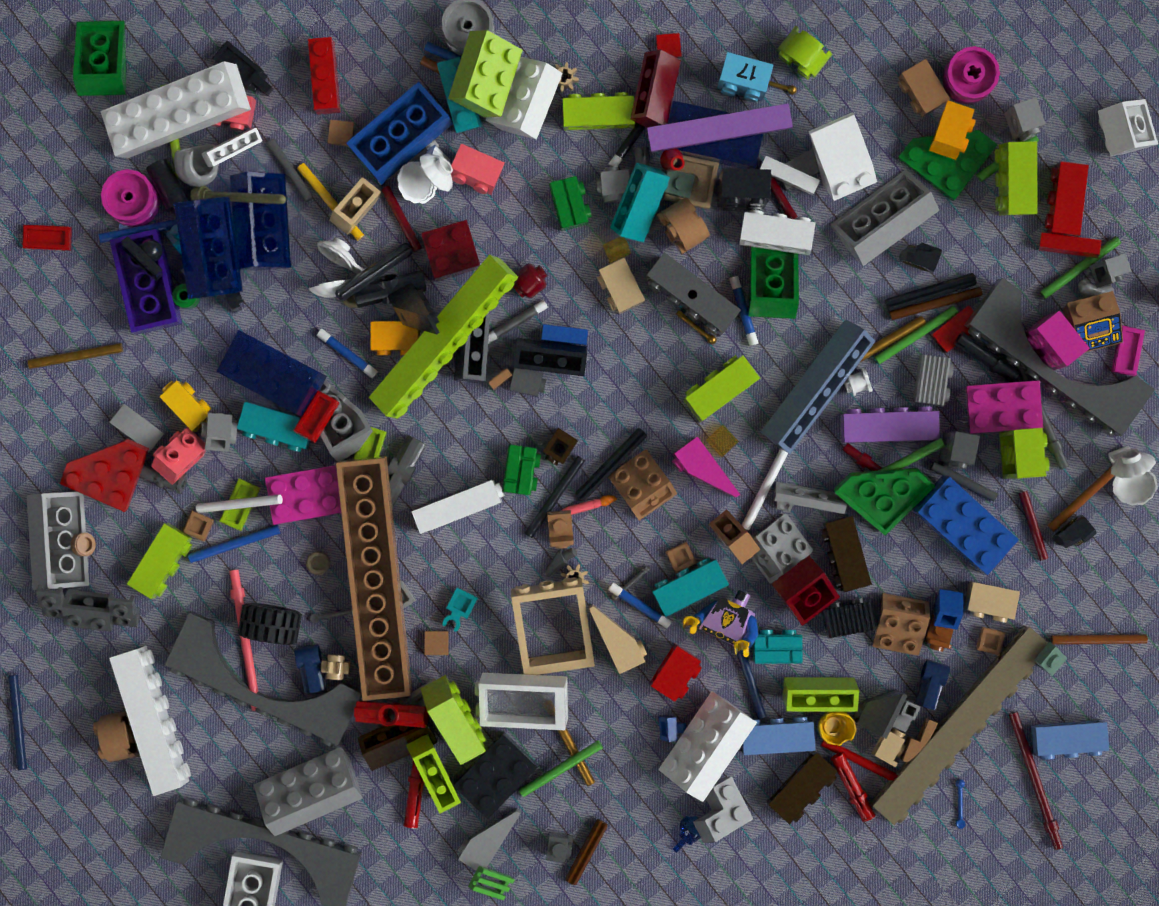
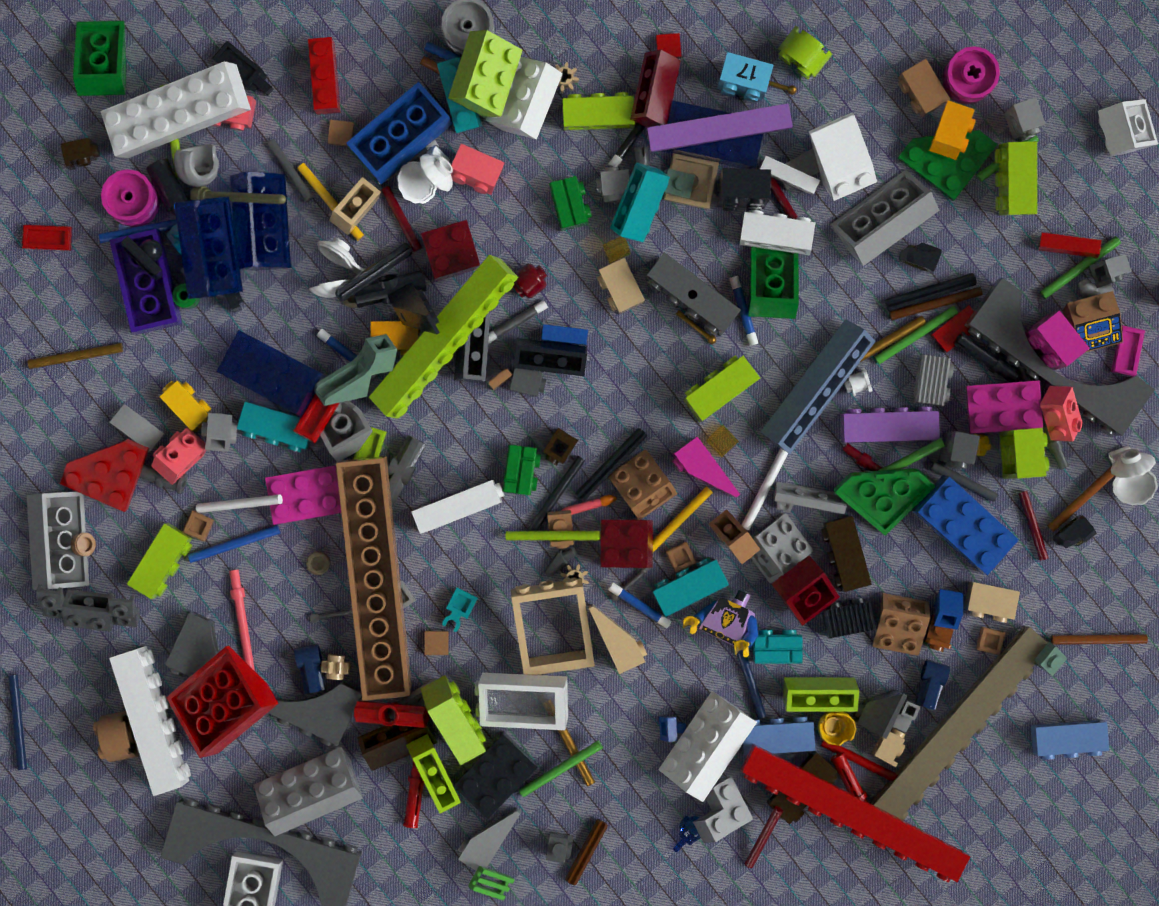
white piece [202,128,262,167] -> none
lime tile [219,478,261,531] -> none
black tyre [238,603,302,645] -> none
red brick [649,643,702,702] -> none
medium nougat brick [657,197,710,255] -> none
red cone [660,148,685,172] -> none
medium nougat slope [899,717,938,762] -> none
blue hinge [955,779,966,829] -> none
dark red bar [1009,711,1063,850] -> none
red brick [1044,161,1089,237] -> none
none -> dark brown brick [60,138,100,170]
none -> red slope [166,646,279,758]
none -> sand green arch [314,334,397,406]
none -> lime bar [505,531,600,541]
none -> dark red brick [601,520,653,568]
none -> yellow bar [653,486,713,552]
none -> red brick [741,744,970,883]
none -> dark red bar [744,806,783,868]
none -> yellow piece [973,434,991,456]
none -> coral brick [1040,386,1083,442]

